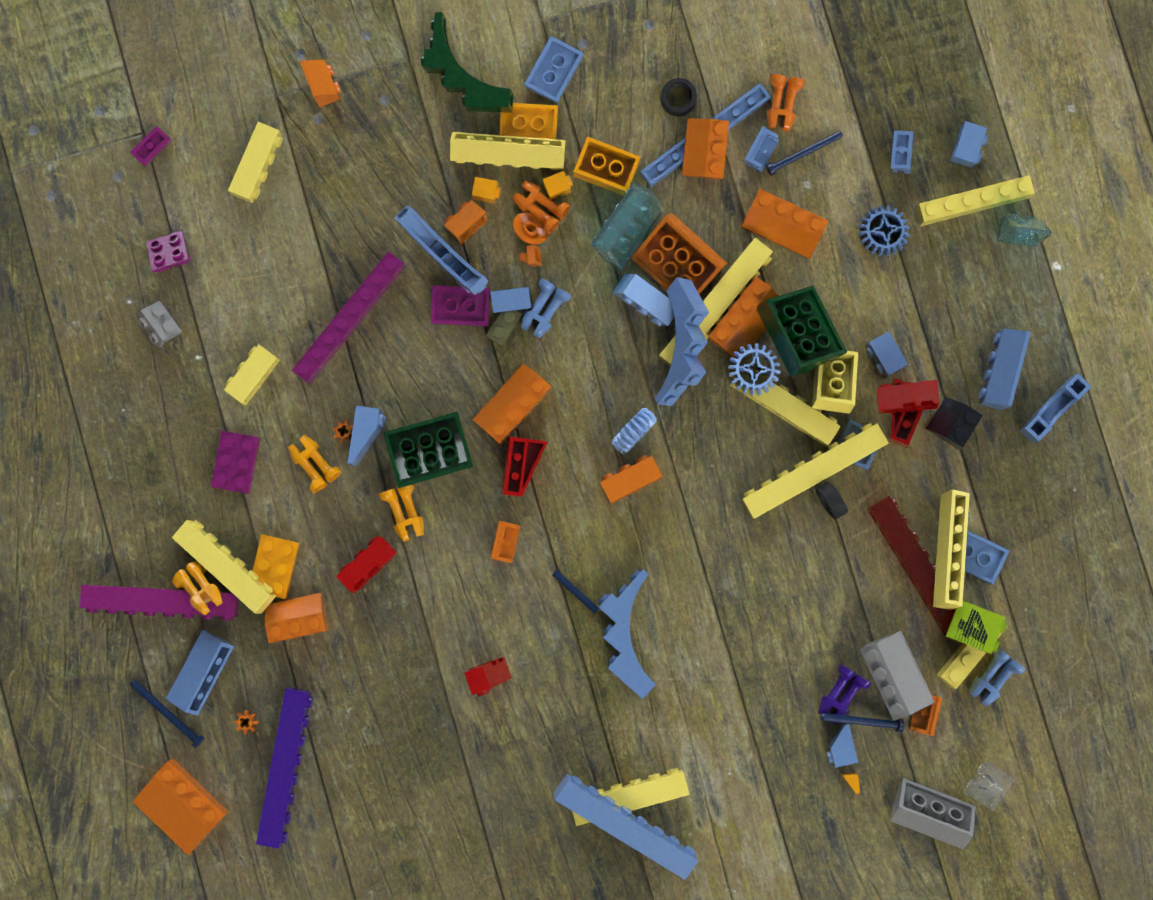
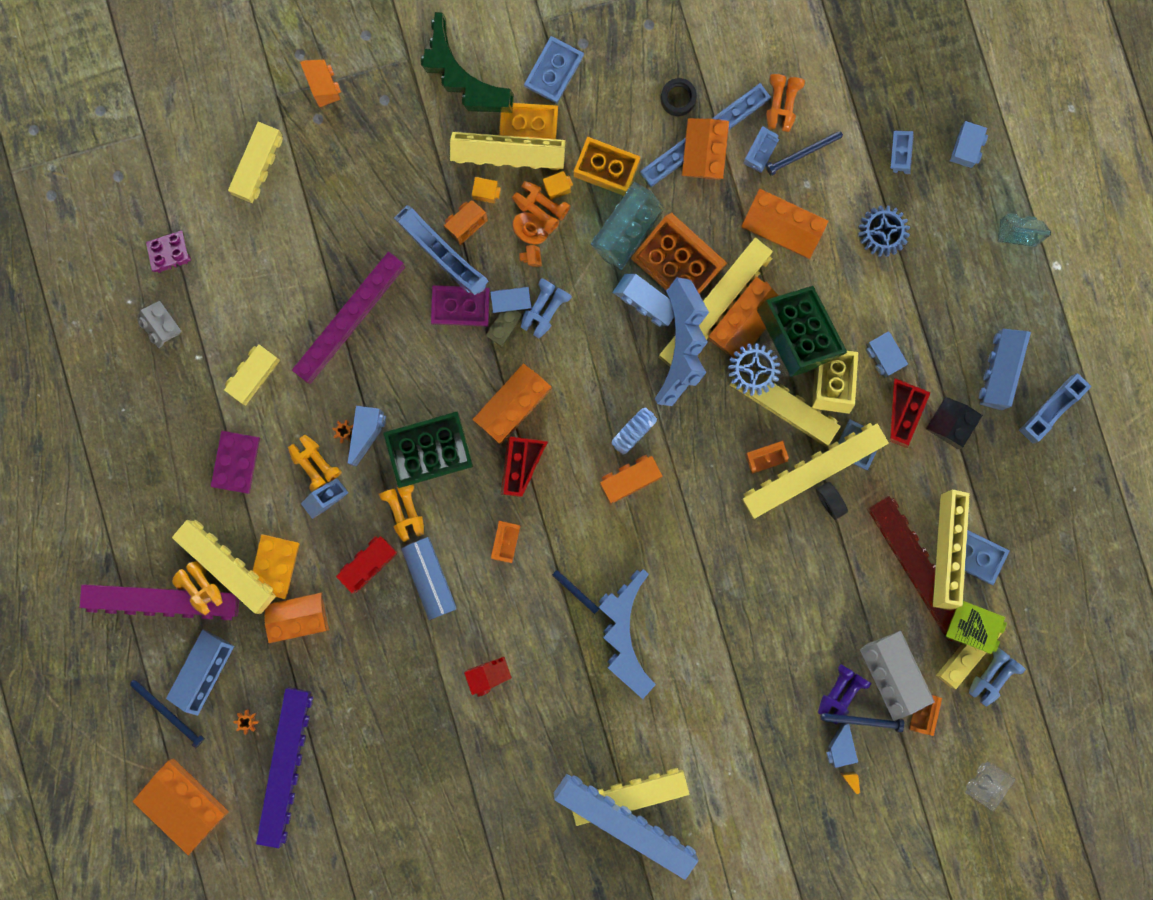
magenta plate [130,126,172,167] -> none
red wedge [877,380,940,414] -> none
light grey slope [890,778,976,850] -> none
light yellow brick [915,175,1035,226] -> none
none -> medium blue slope [301,478,348,519]
none -> medium blue brick [401,537,457,620]
none -> orange hinge [745,441,789,474]

